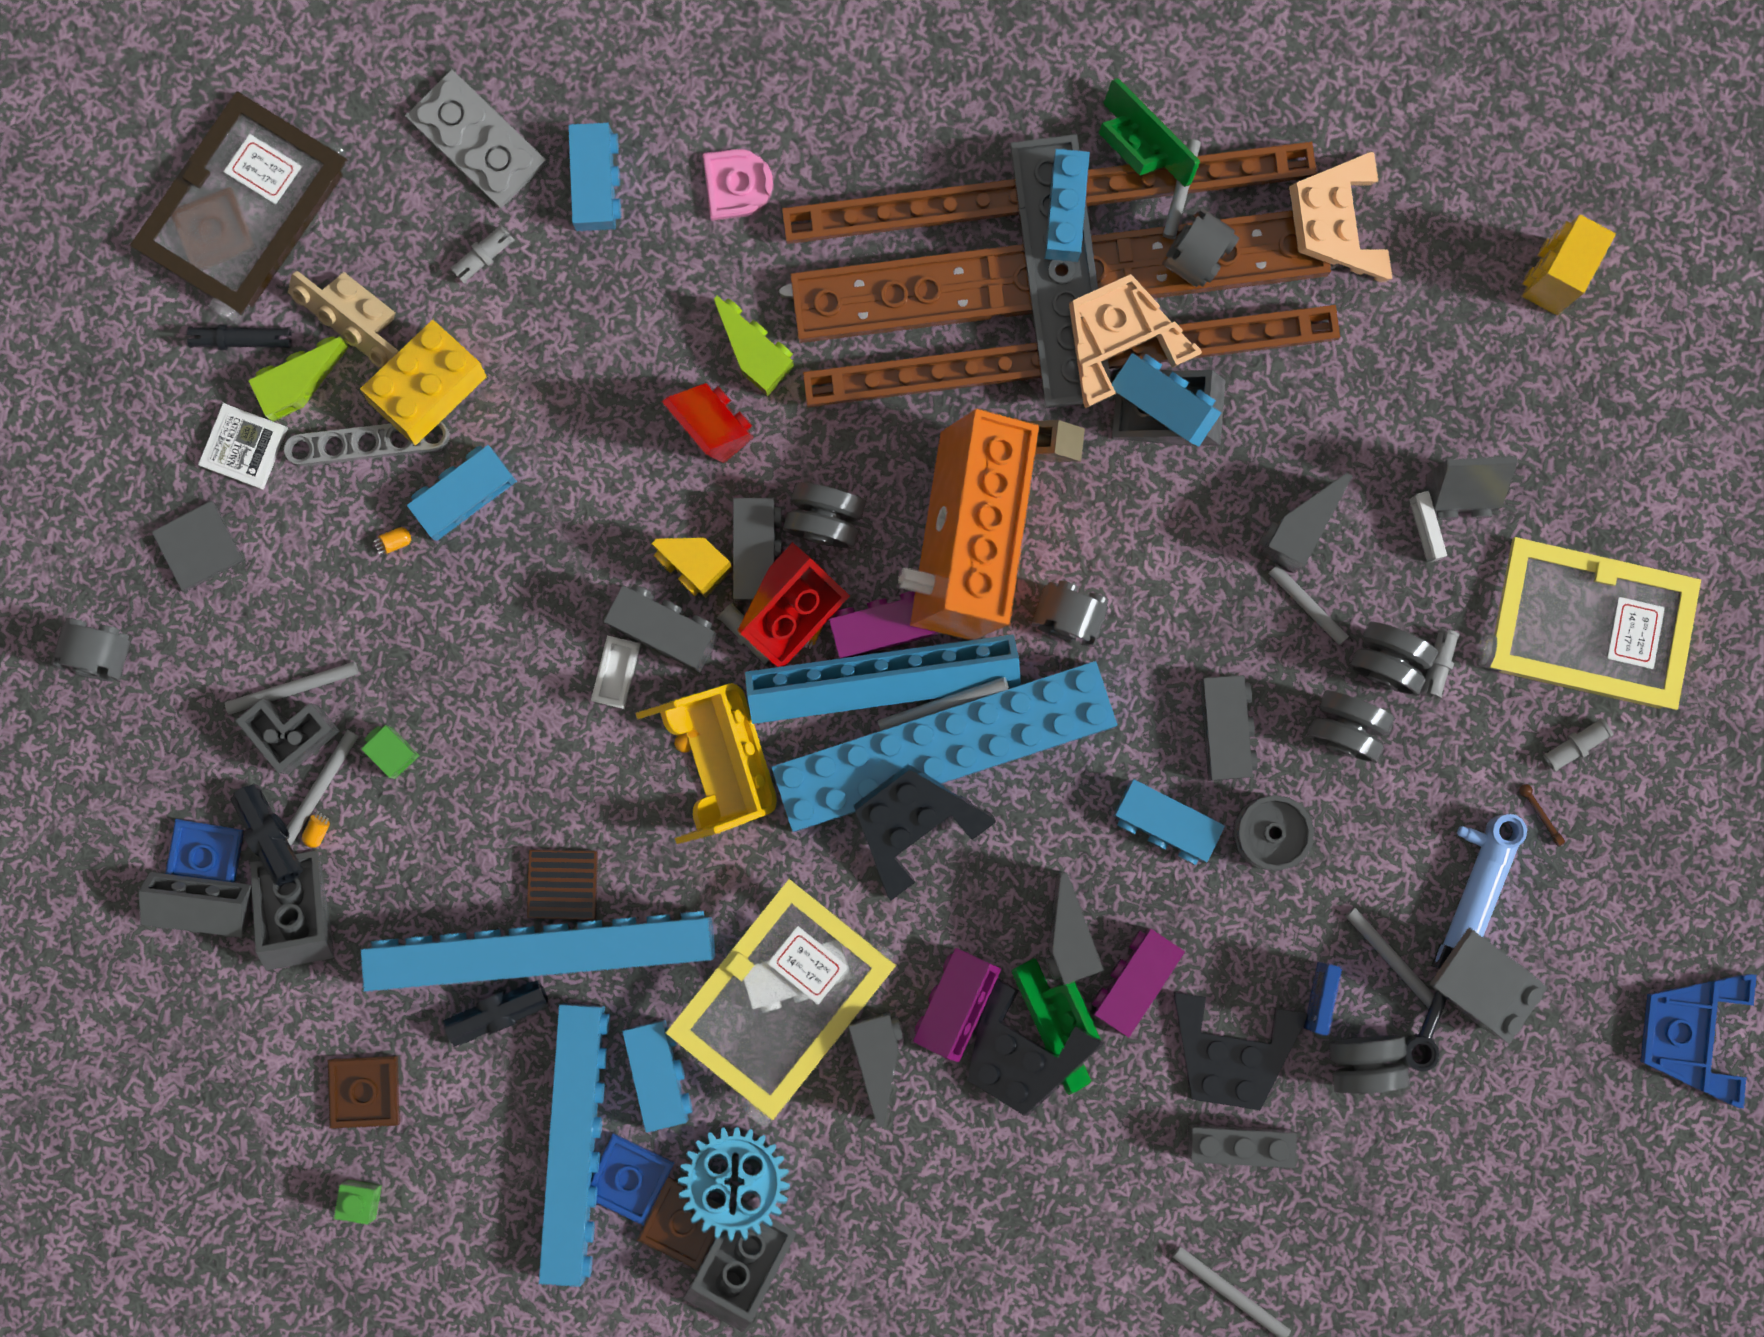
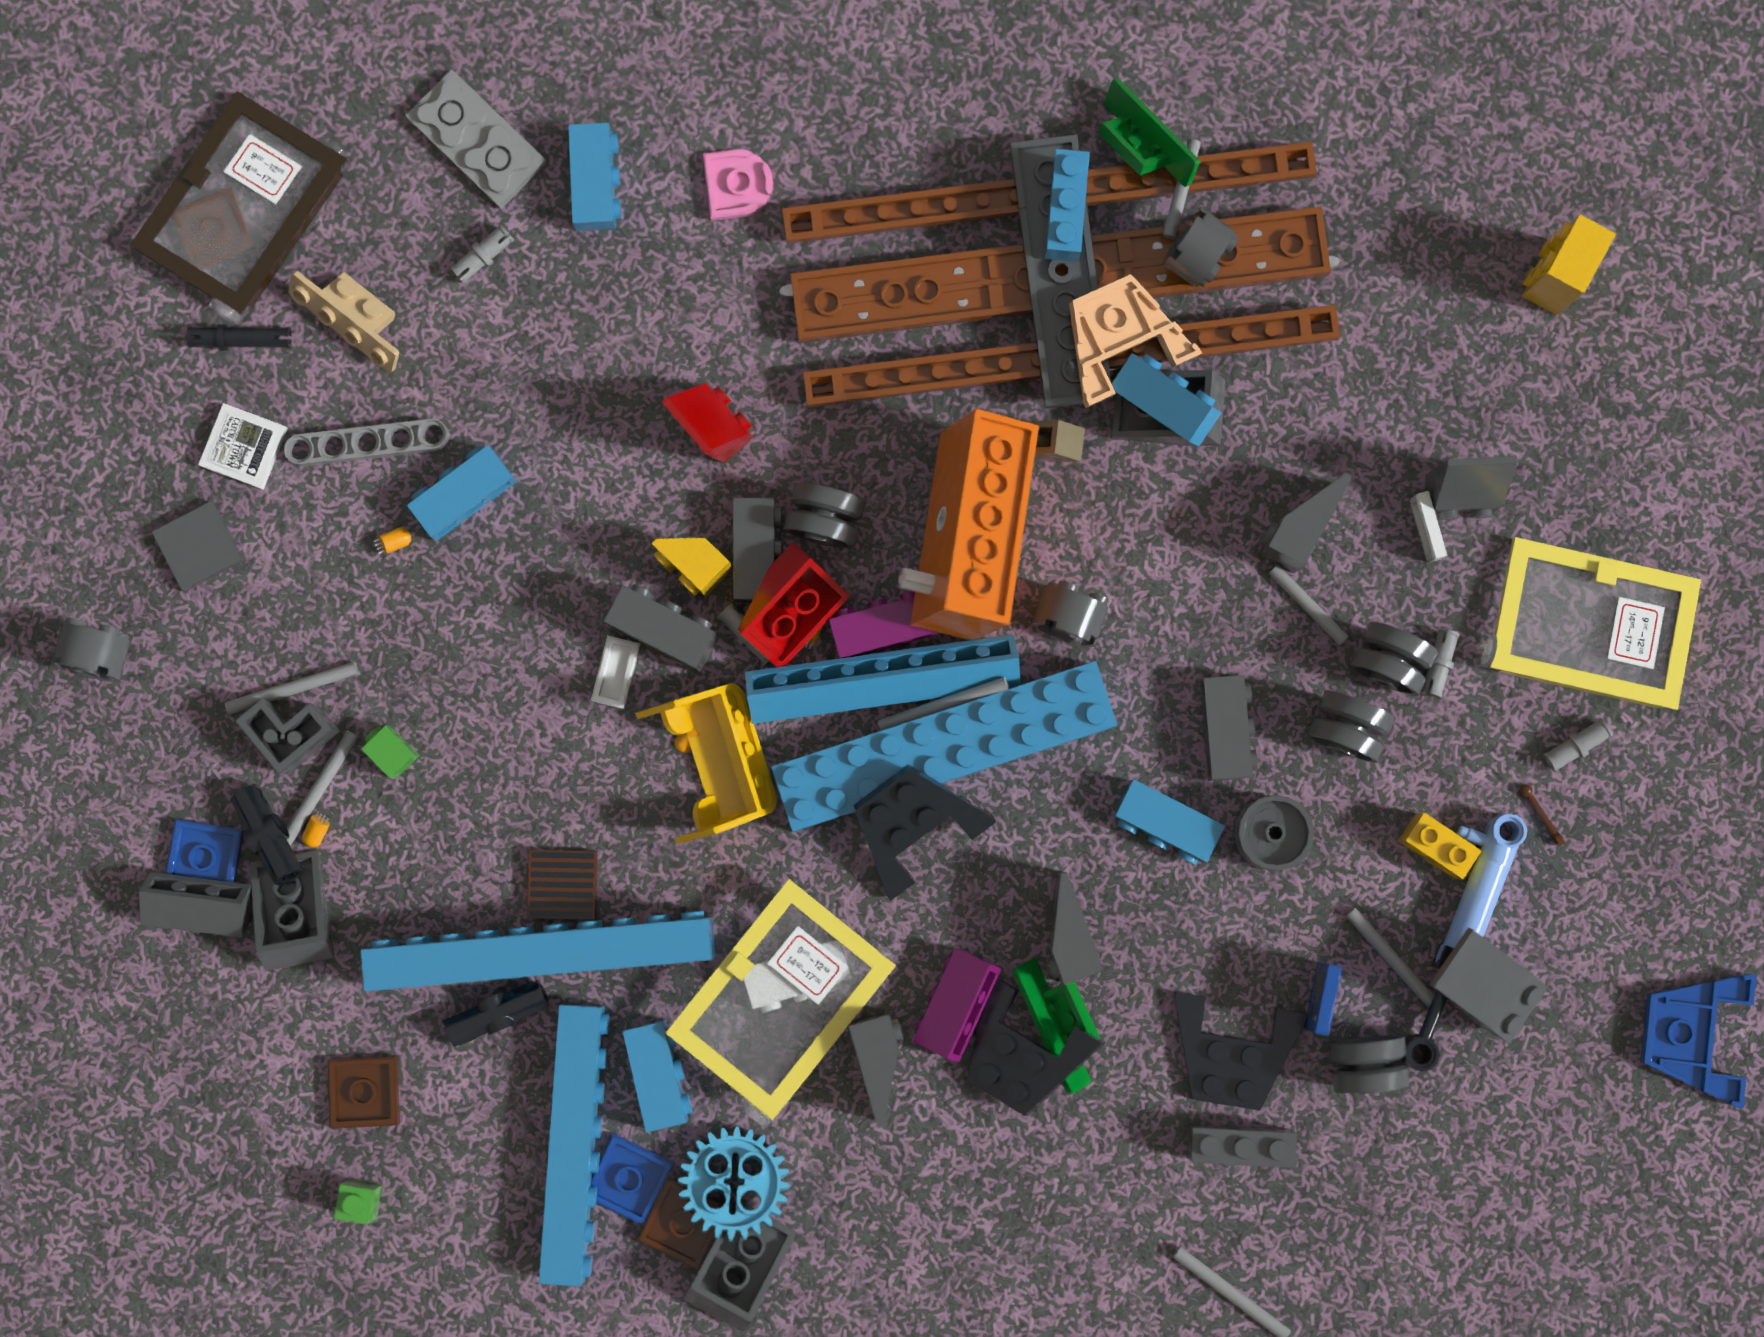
lime slope [248,337,349,422] -> none
yellow brick [360,319,487,446] -> none
lime slope [714,295,794,397] -> none
magenta brick [1091,928,1185,1038] -> none
light nougat wing [1289,152,1392,282] -> none
none -> yellow brick [1398,812,1481,879]

